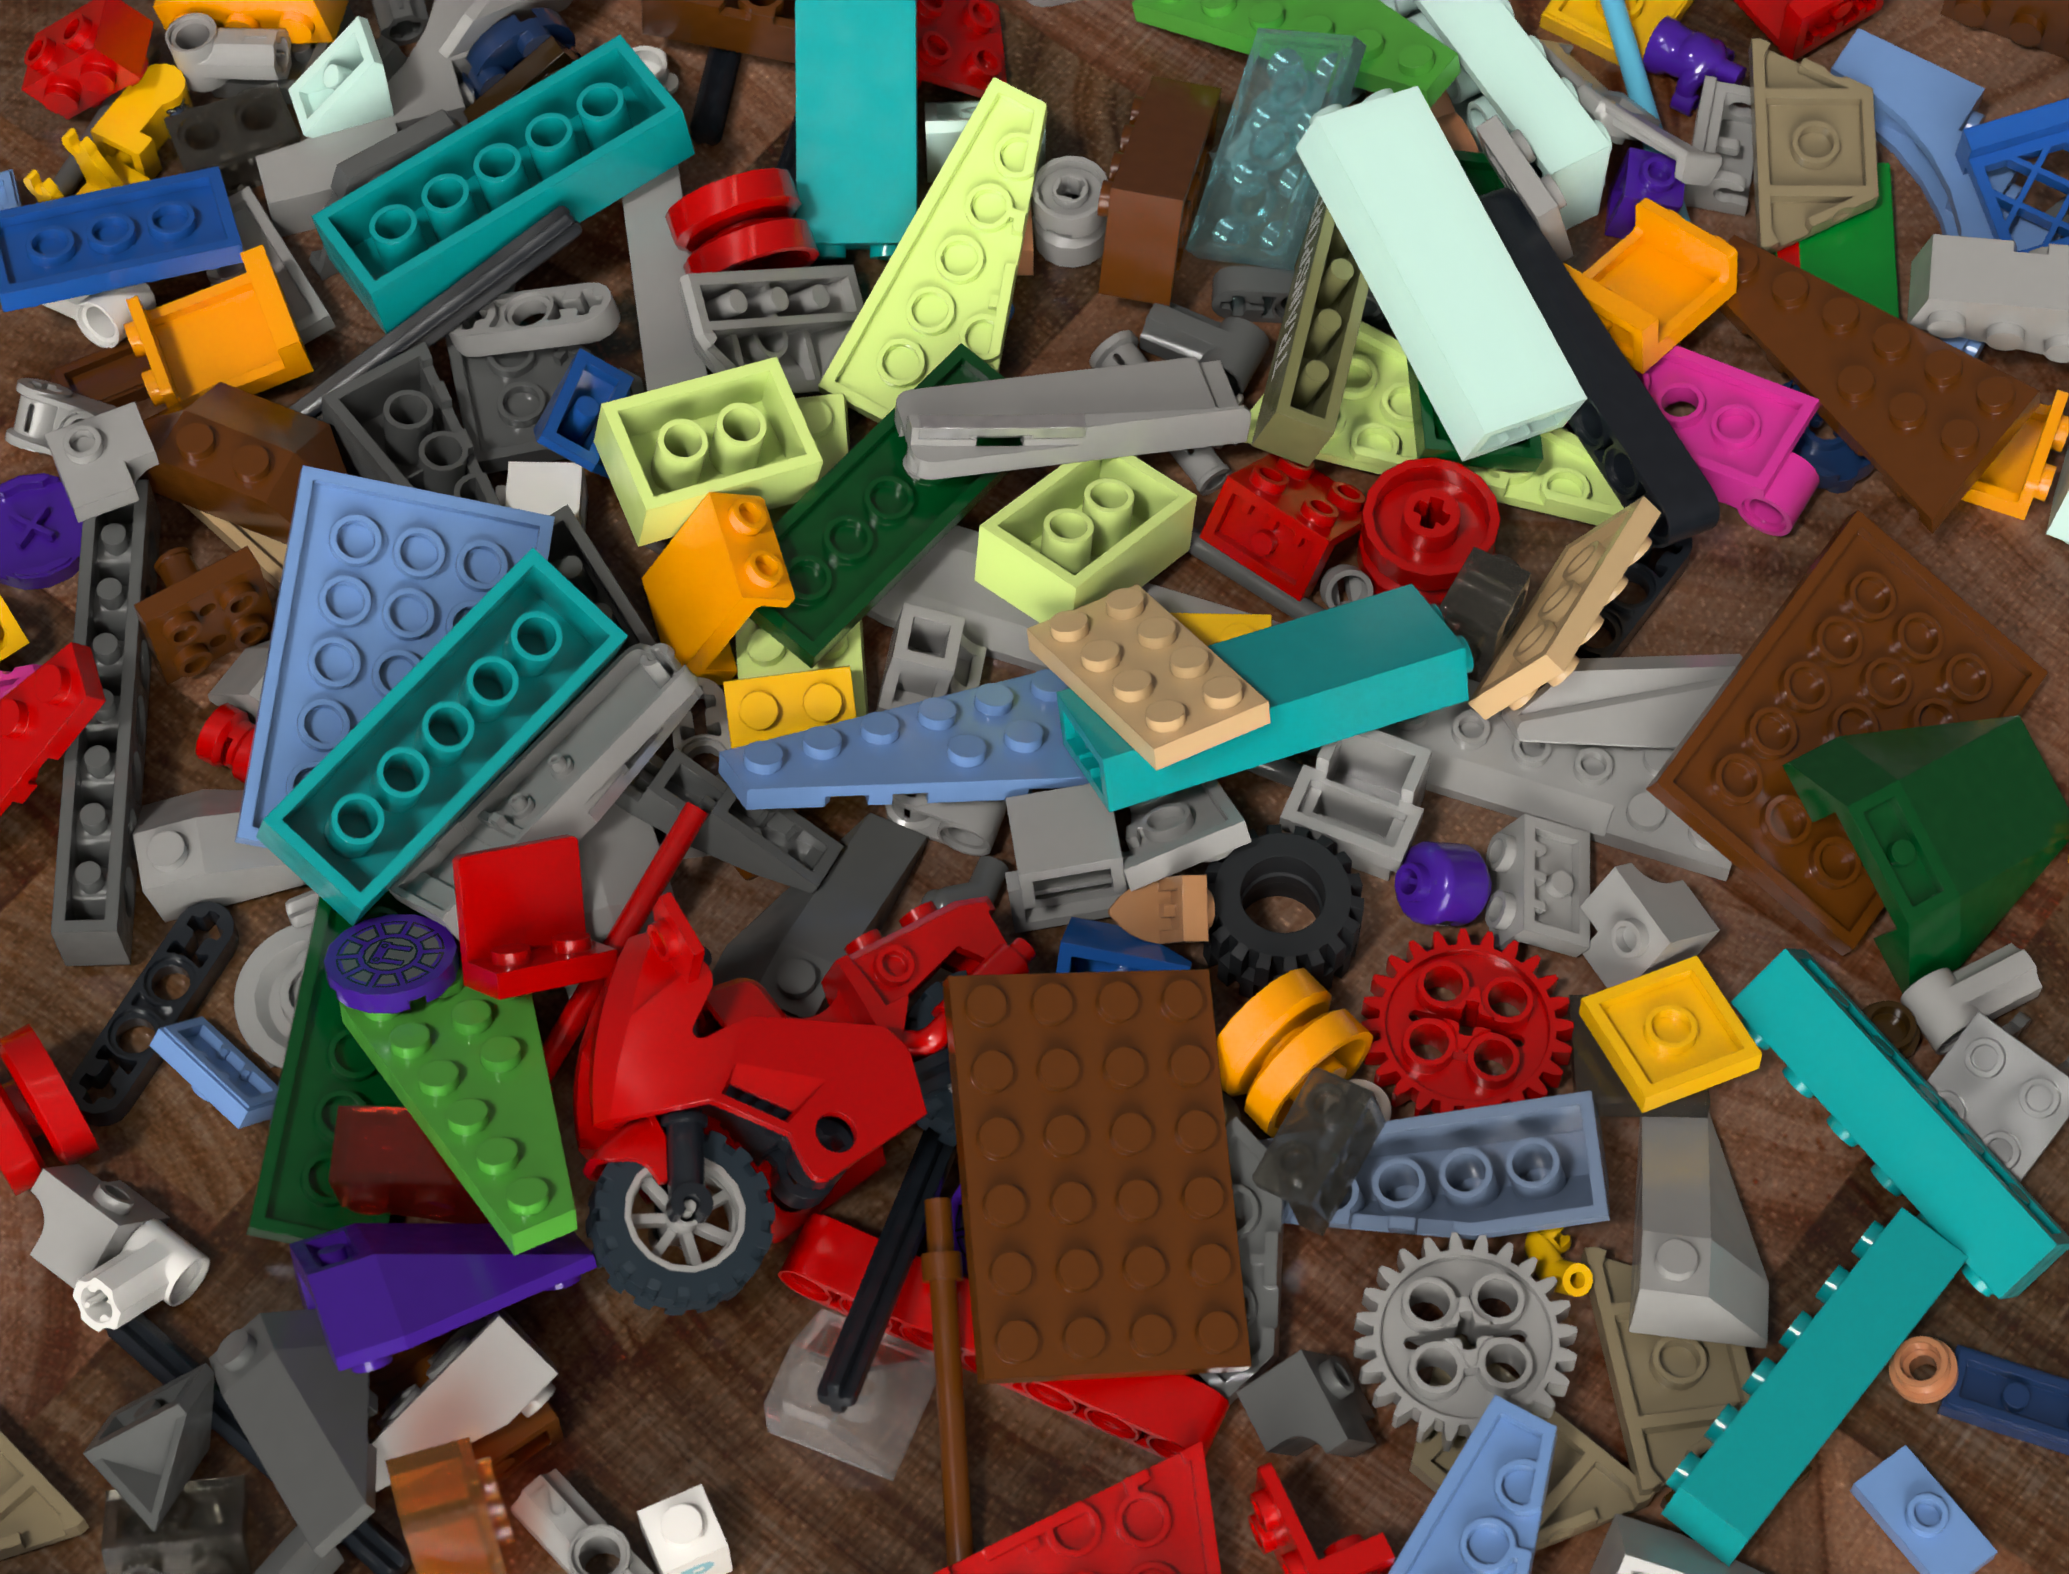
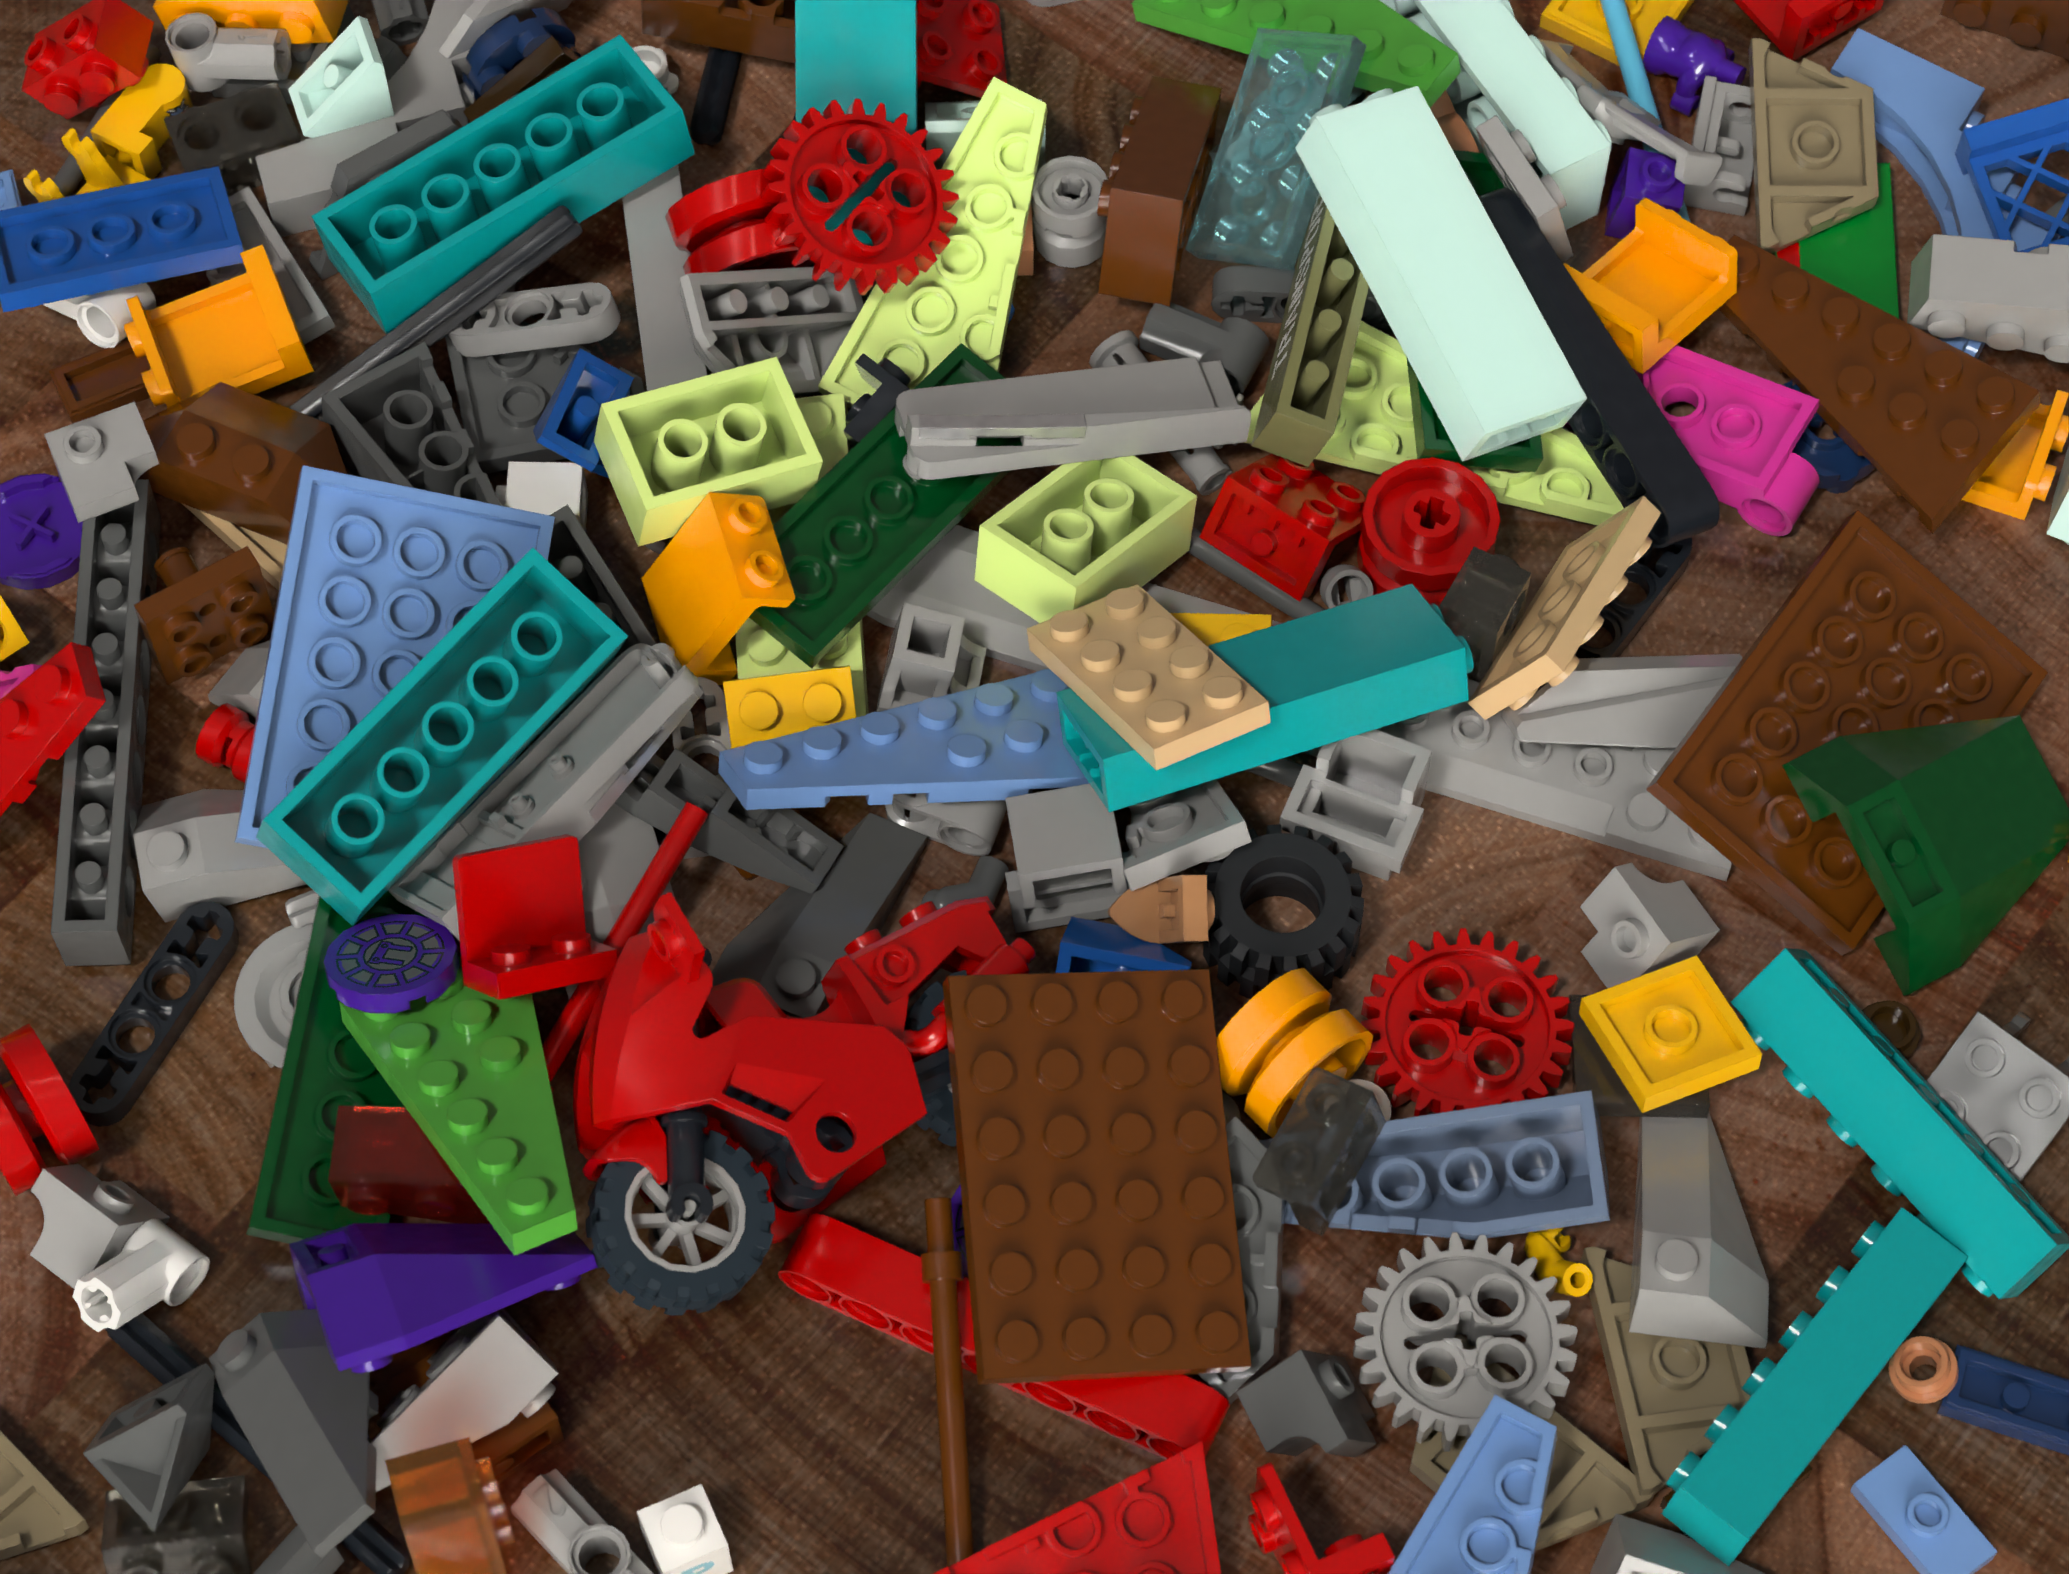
light grey piece [4,378,117,456] -> none
medium blue plate [149,1016,278,1129] -> none
clear slope [763,1308,936,1481] -> none
black axle [817,1127,957,1413] -> none
dark purple head [1394,841,1492,927] -> none
light grey bracket [1485,813,1590,957] -> none
light grey piece [1900,943,2043,1055] -> none
none -> red gear [760,98,959,295]
none -> black bracket [843,353,911,448]

